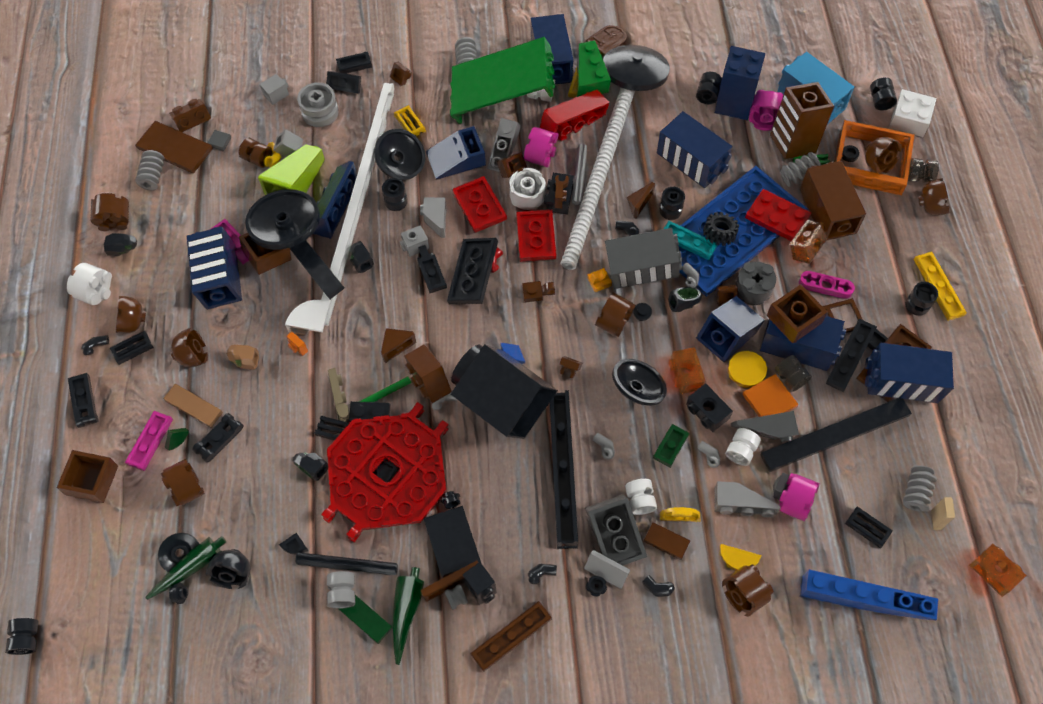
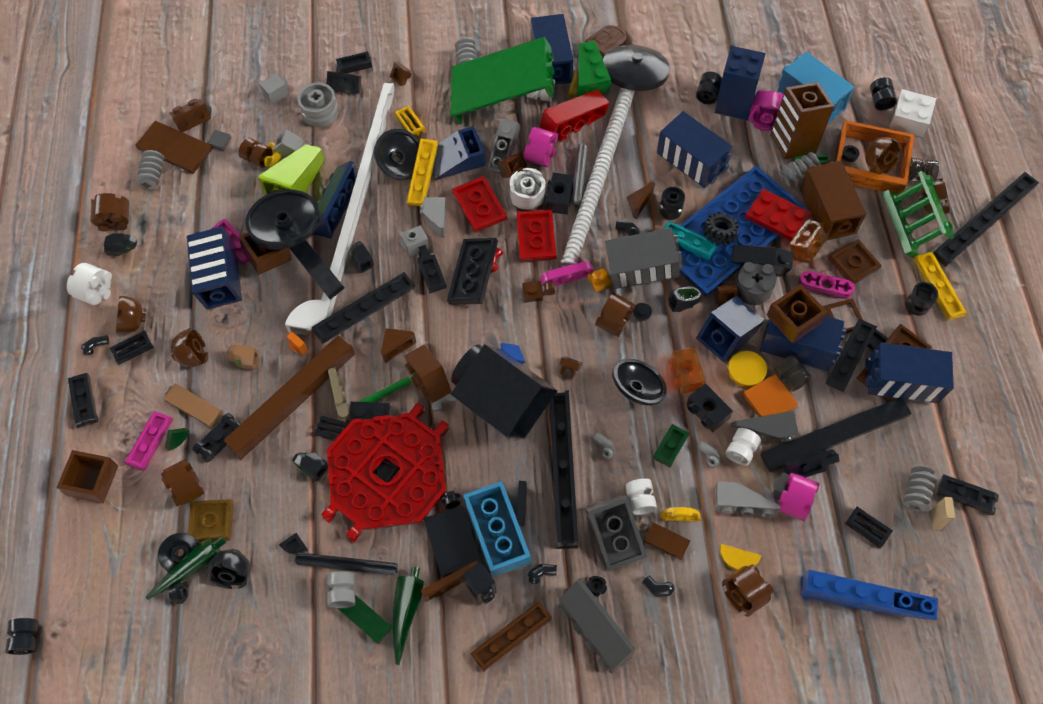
black wheel [382,178,408,211] -> none
dark grey wheel [444,583,468,610] -> none
reddish brown plate [555,175,569,208] -> none
light grey tile [584,550,630,589] -> none
light grey arm [682,263,699,288] -> none
clear orange brick [969,544,1027,597] -> none
none -> pearl gold tile [188,499,233,542]
none -> reddish brown tile [224,335,355,460]
none -> black tile [311,272,415,344]
none -> yellow tile [406,138,439,207]
none -> dark azure brick [463,481,531,578]
none -> black tile [517,481,527,527]
none -> dark pink beam [540,261,594,286]
none -> dark grey slope [558,578,635,673]
none -> black slope [731,244,794,276]
none -> black hinge [783,450,840,477]
none -> reddish brown tile [828,239,882,284]
none -> green fence [882,171,954,259]
none -> black tile [933,172,1039,267]
none -> black plate [937,474,999,515]

